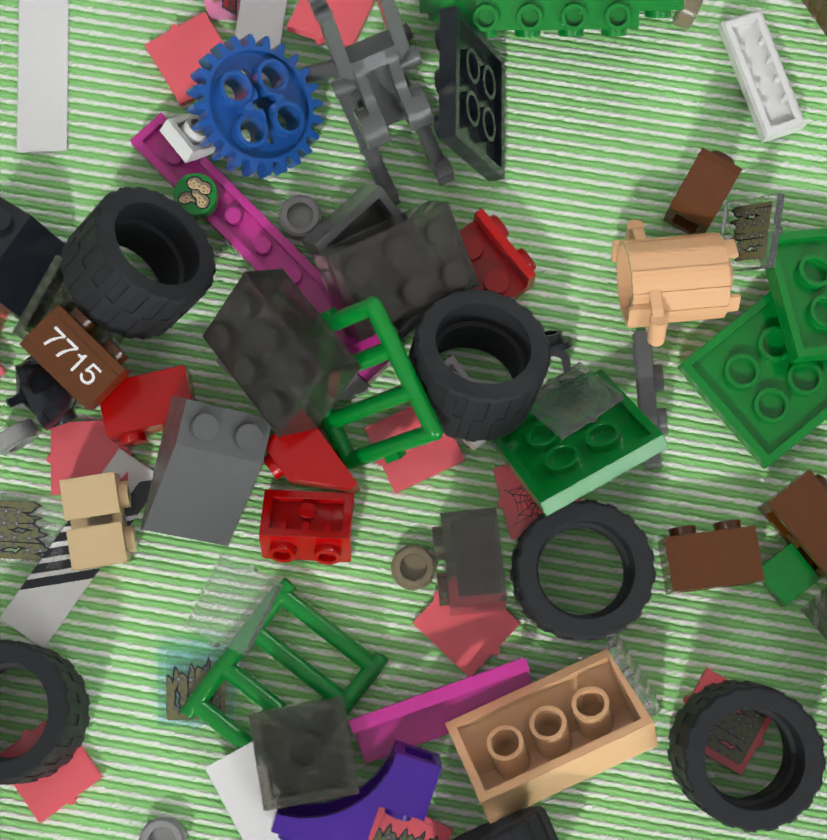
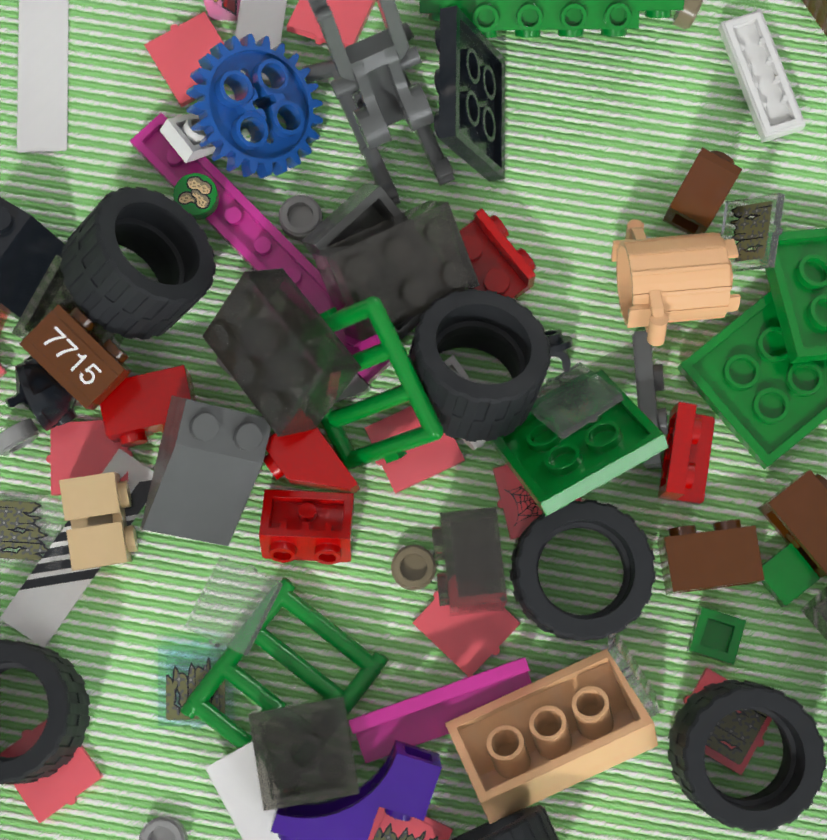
none -> red bracket [658,402,715,505]
none -> green tile [687,607,746,665]

